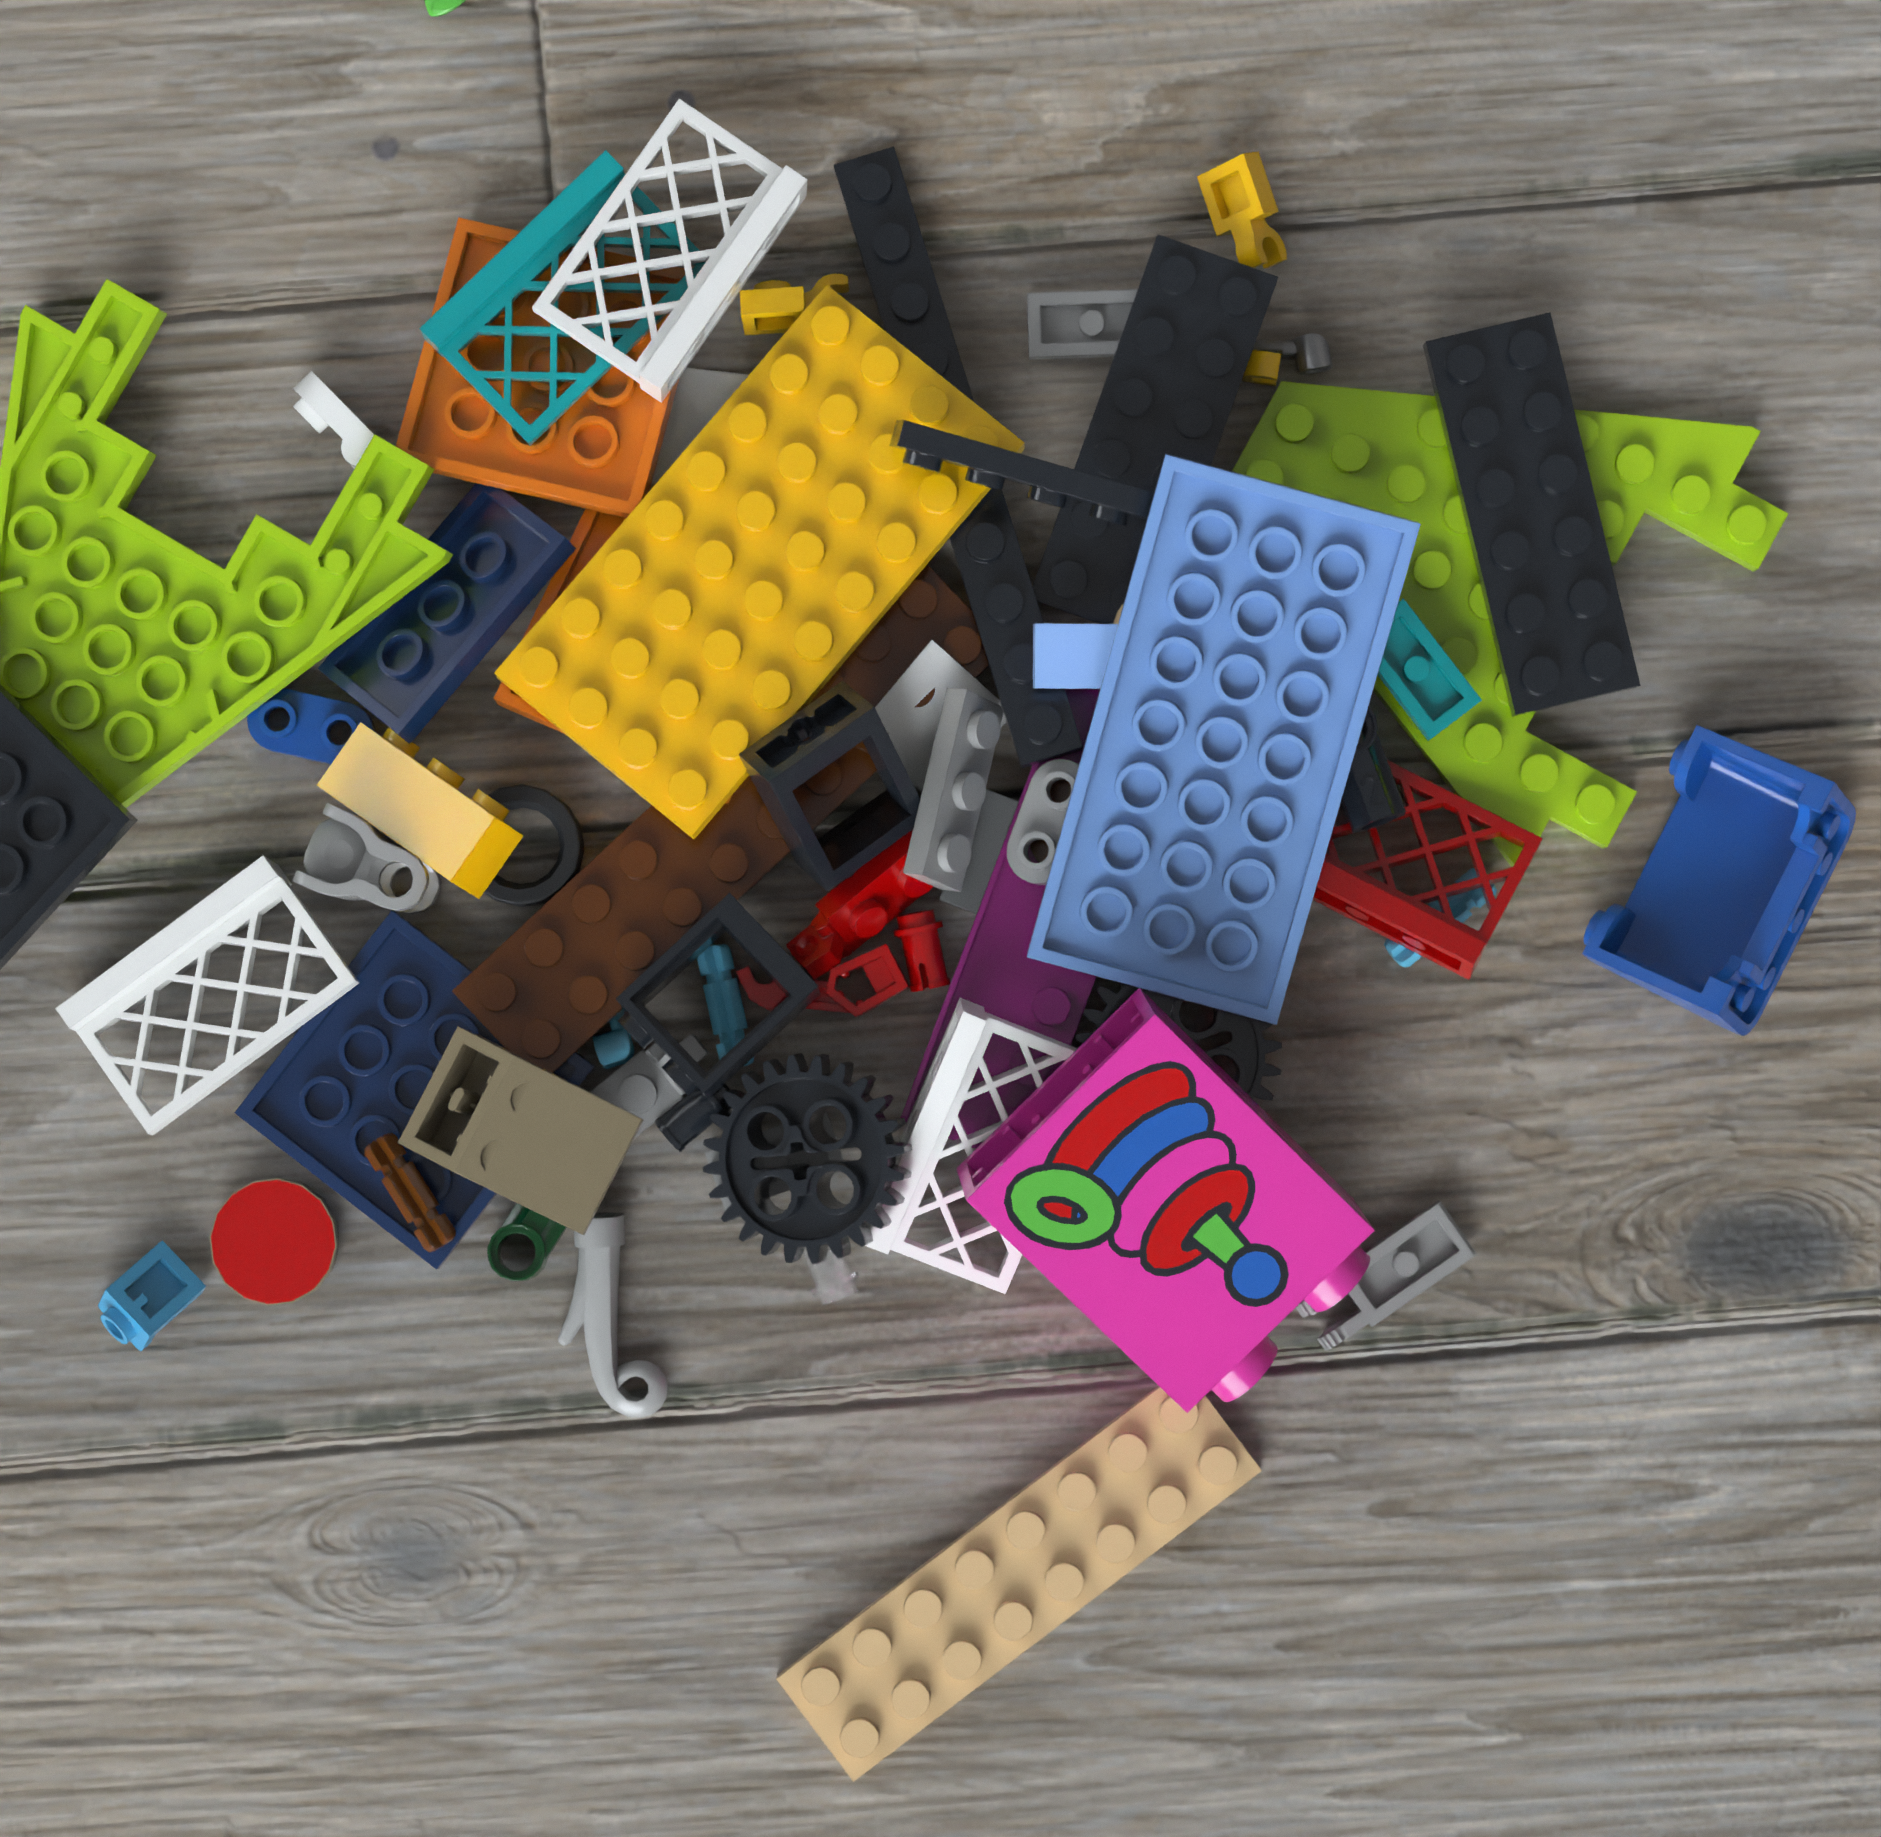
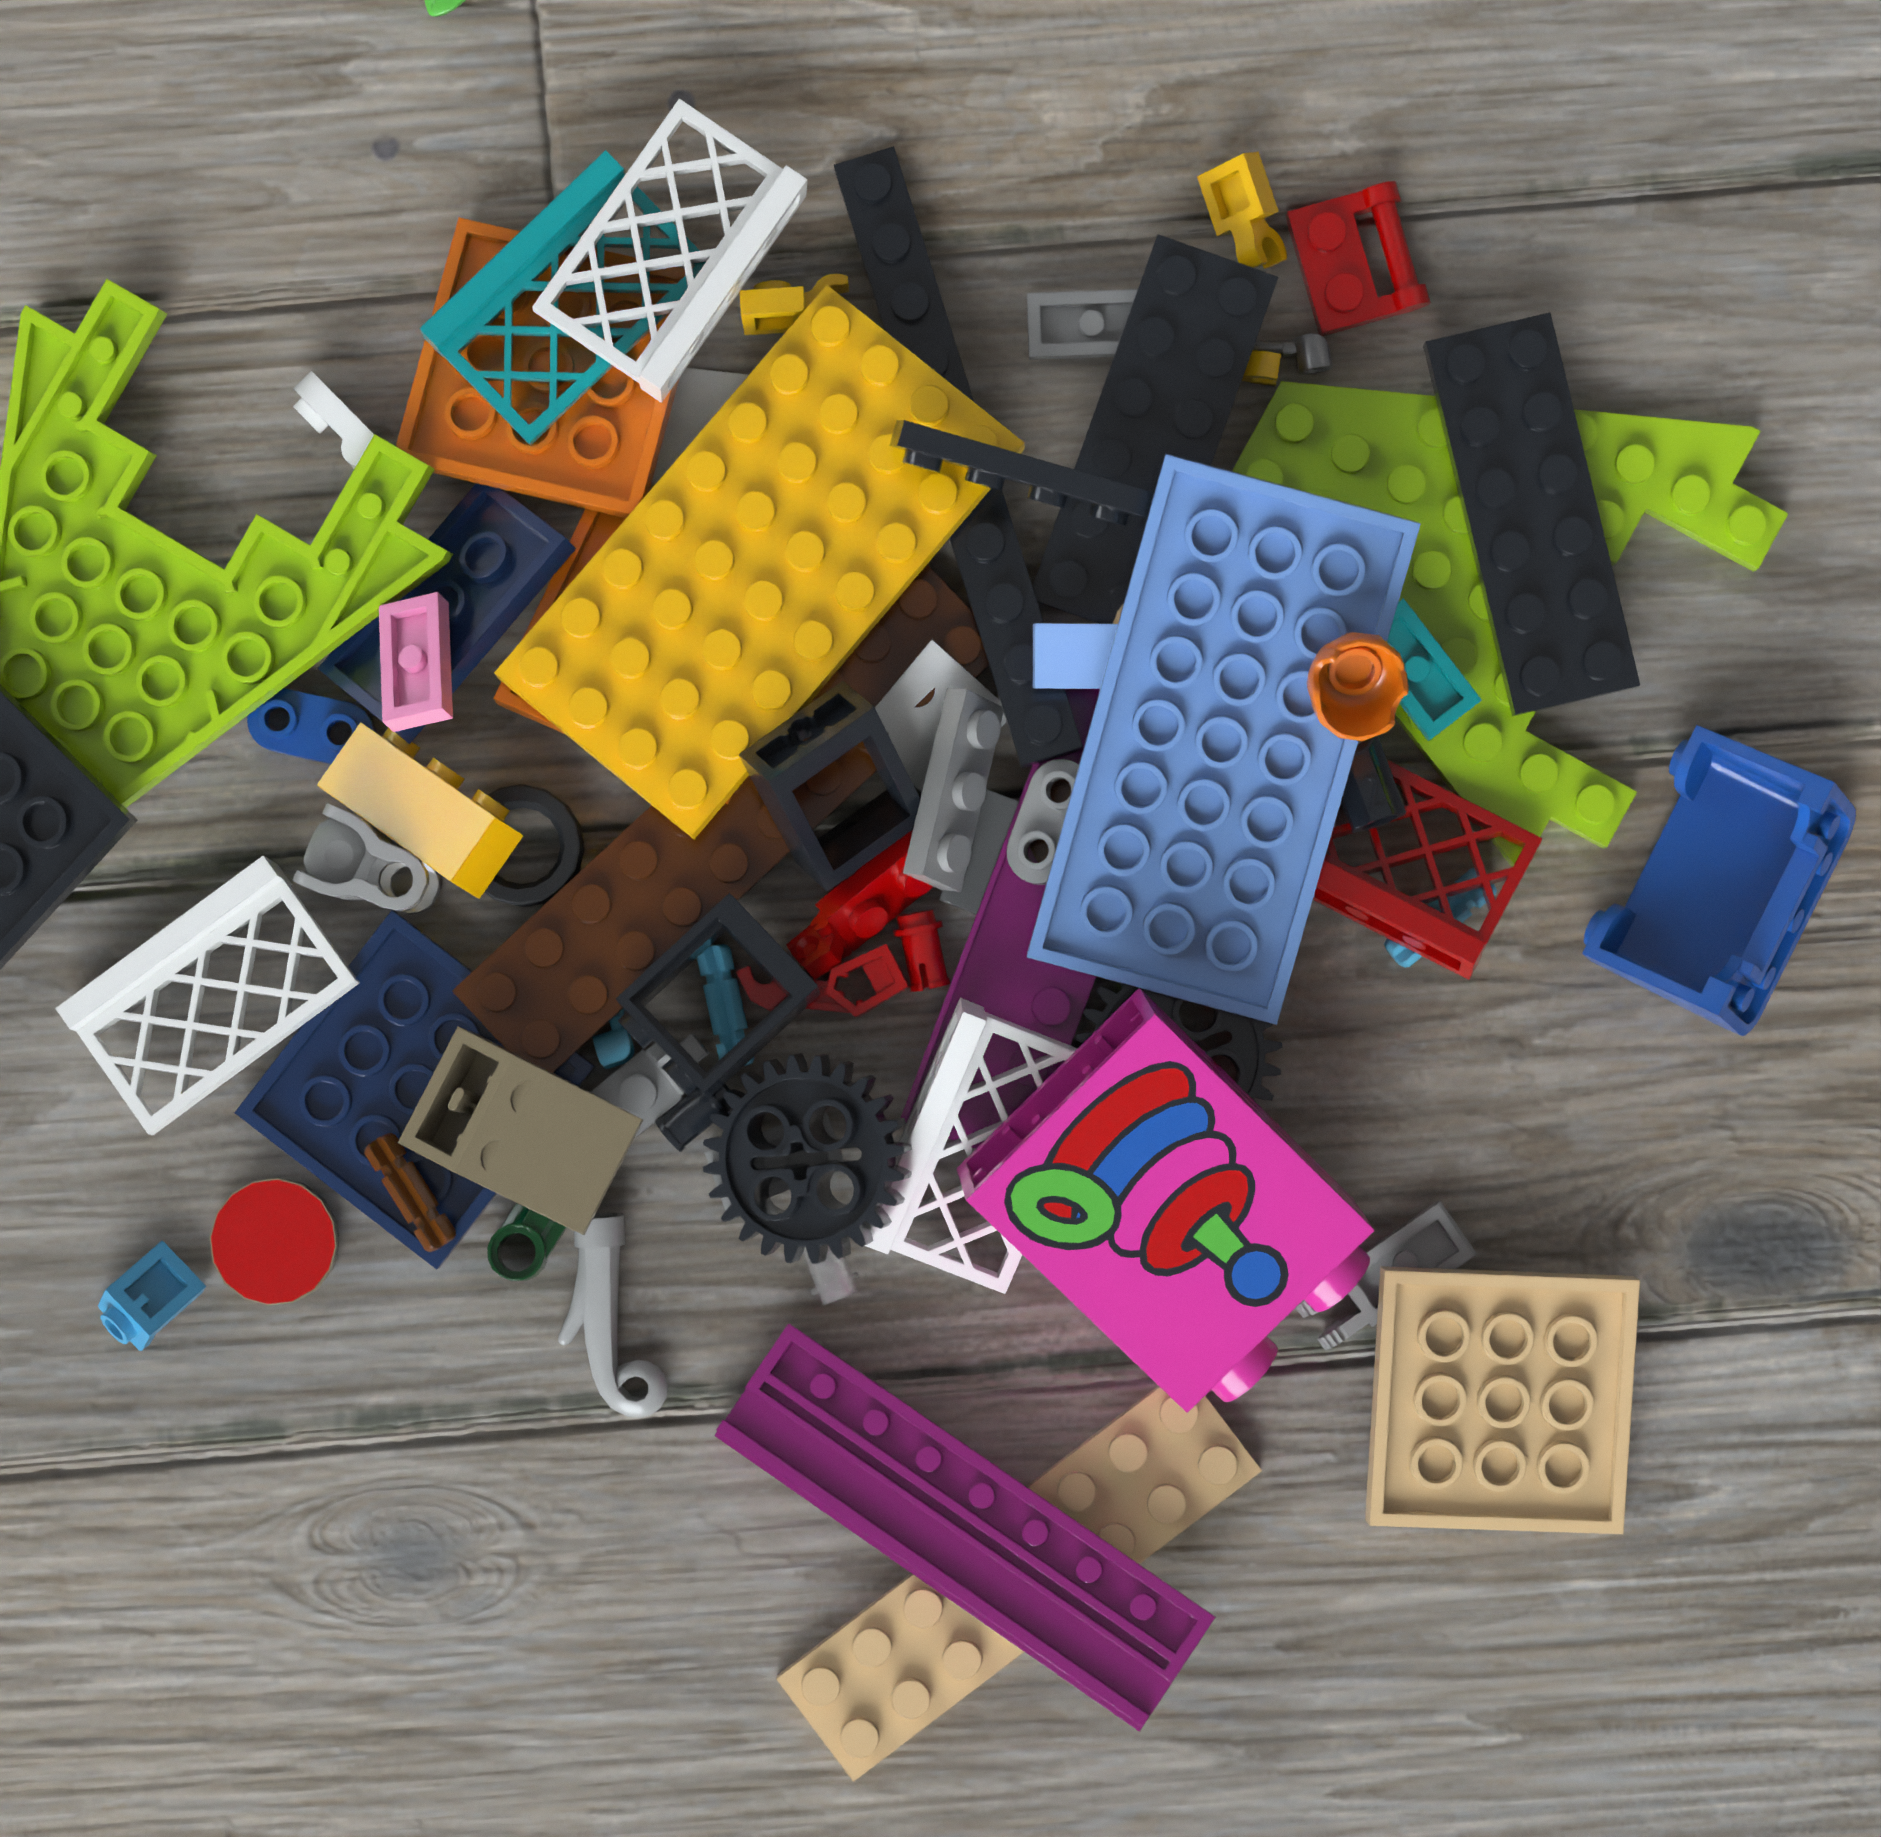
none -> bright pink plate [379,592,453,732]
none -> magenta plate [714,1323,1216,1732]
none -> red plate [1285,181,1431,336]
none -> orange hair [1307,632,1409,741]
none -> tan plate [1365,1266,1640,1534]

